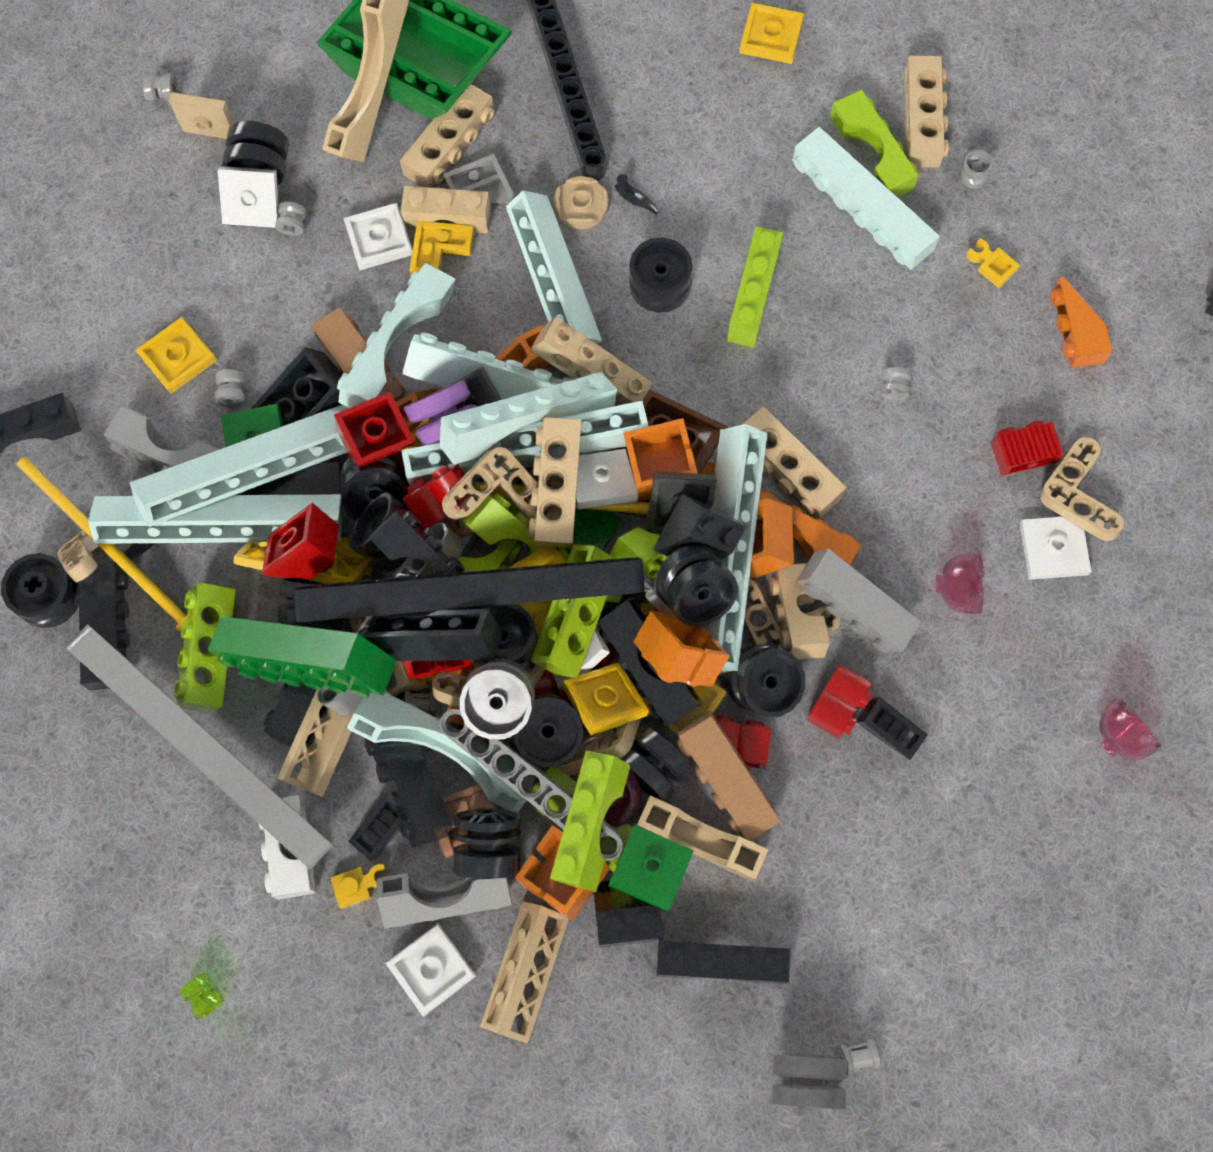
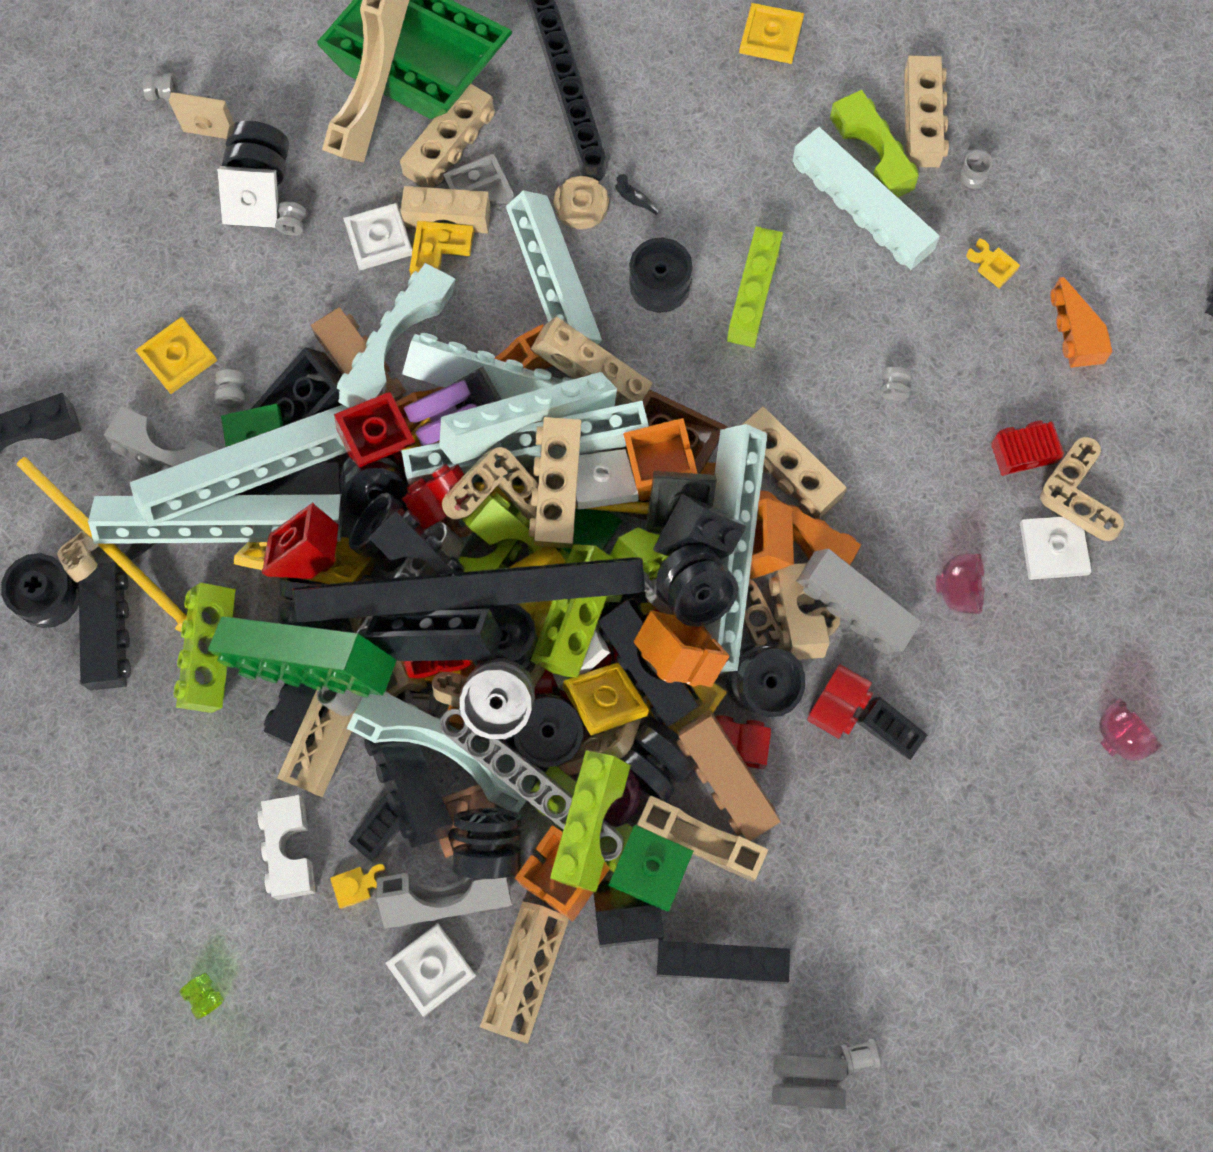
light grey beam [65,624,333,870] -> none

